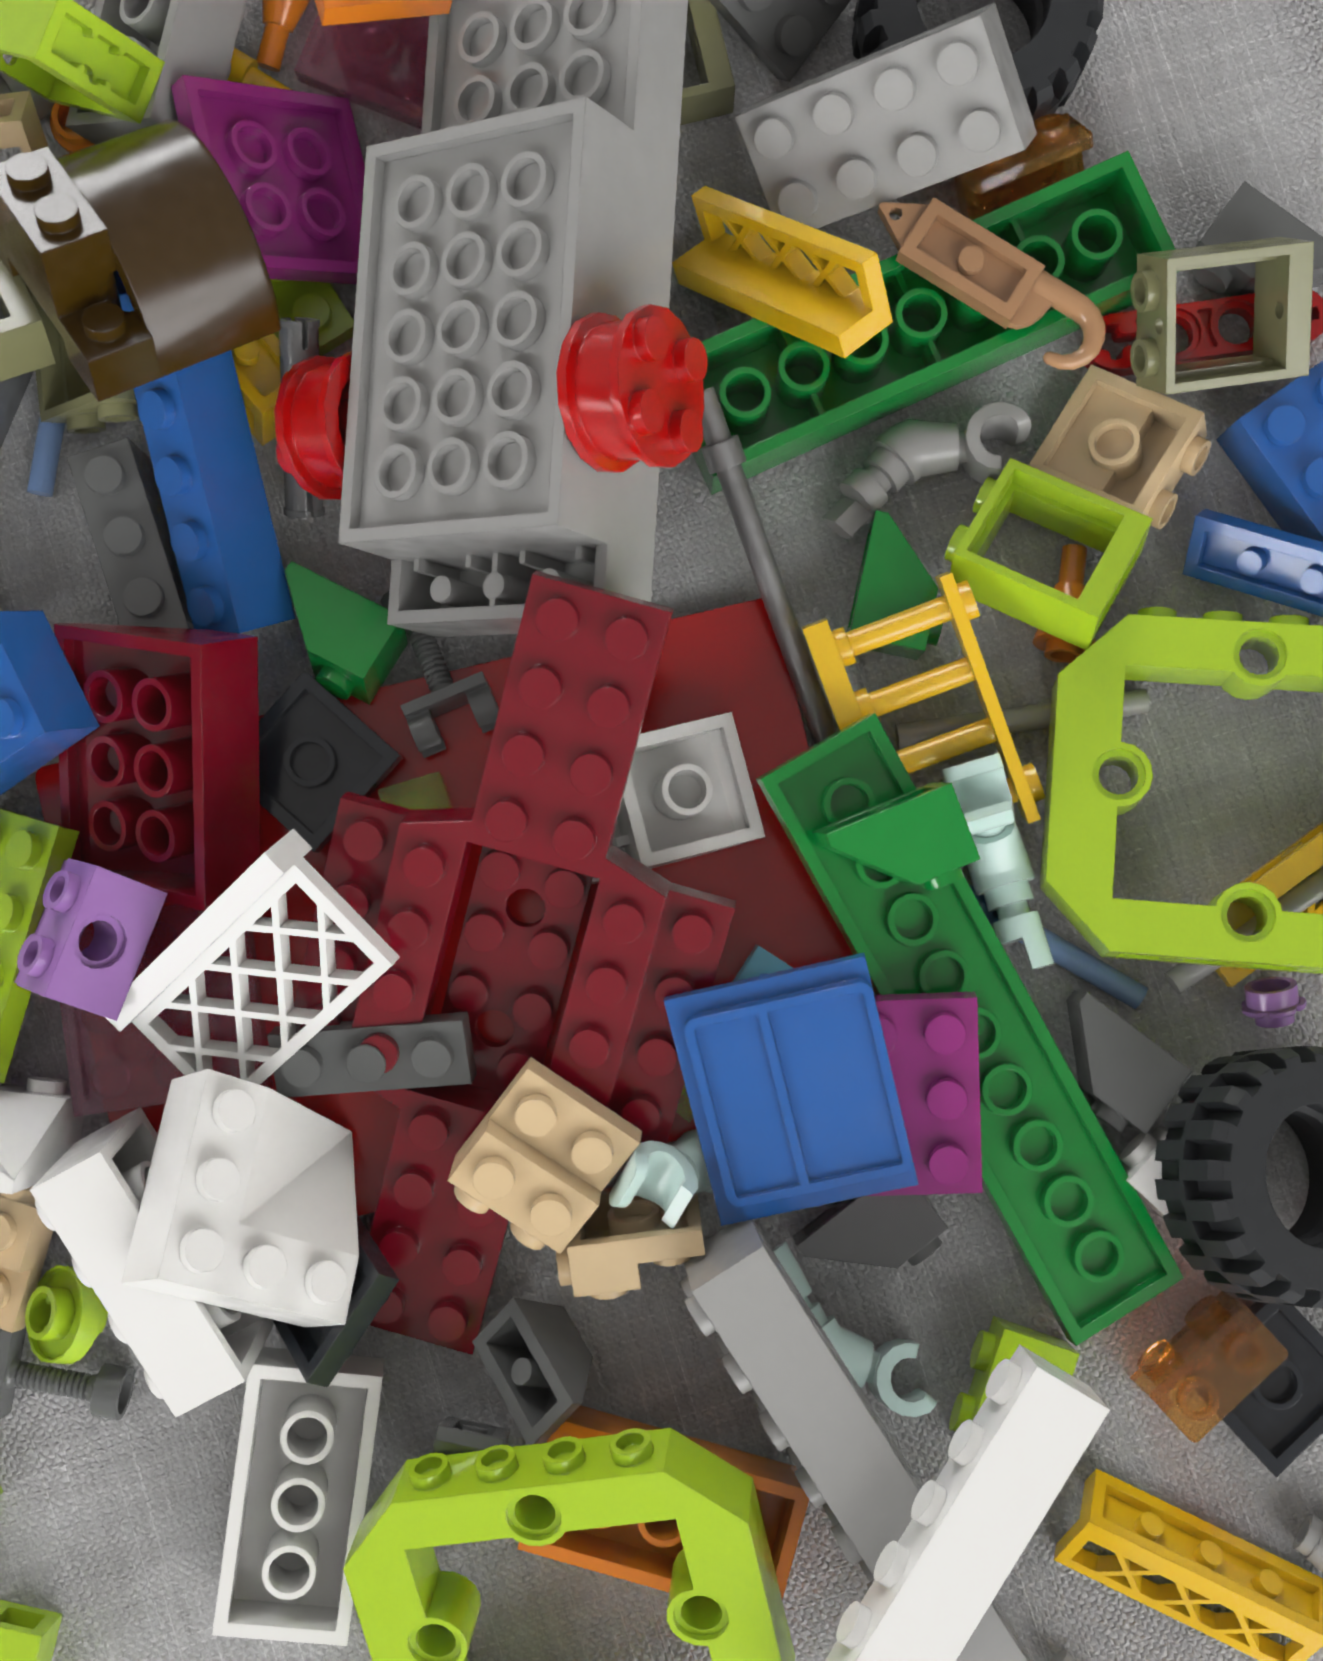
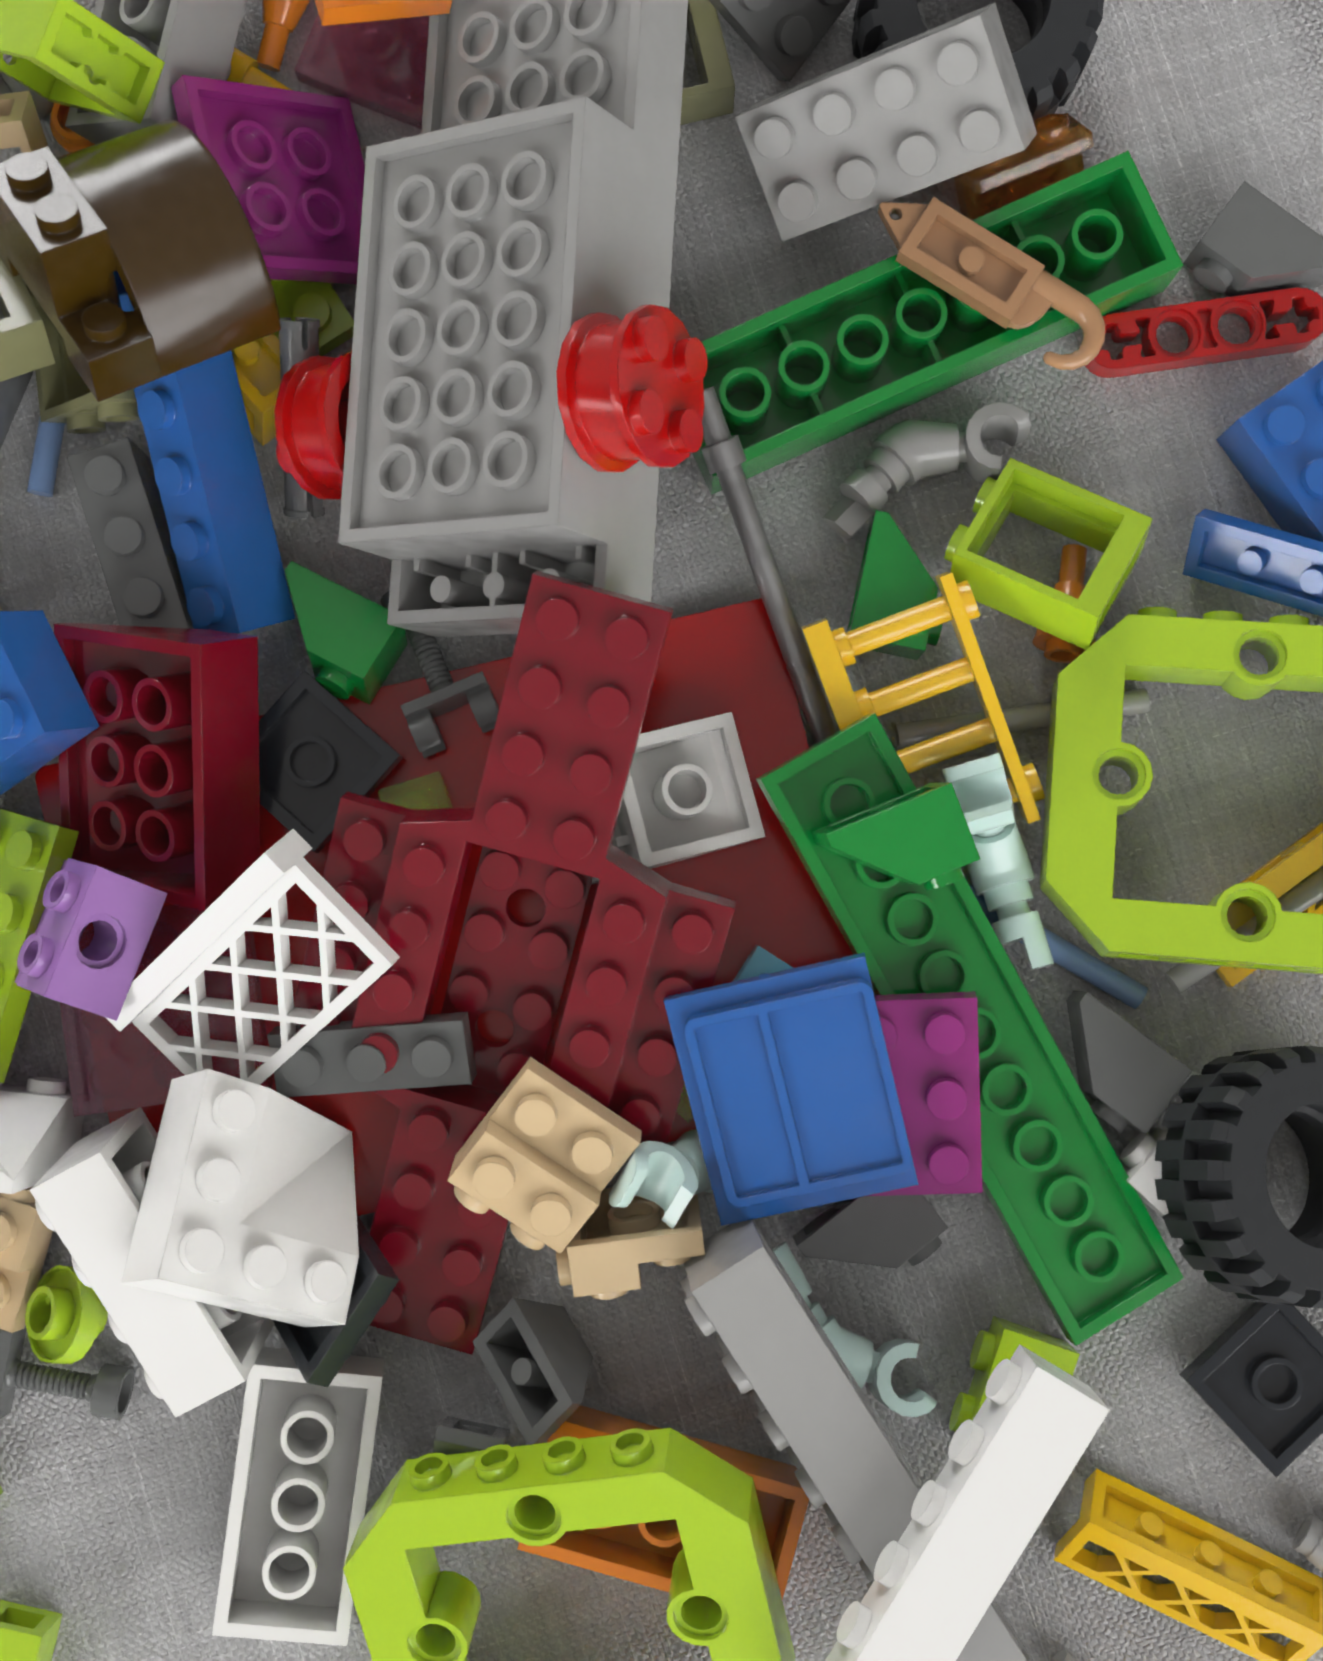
yellow fence [672,186,893,358] -> none
tan plate [1029,364,1211,530] -> none
olive window [1130,237,1314,395] -> none
clear orange bracket [1130,1291,1288,1443] -> none
medium lavender plate [1241,977,1307,1028] -> none

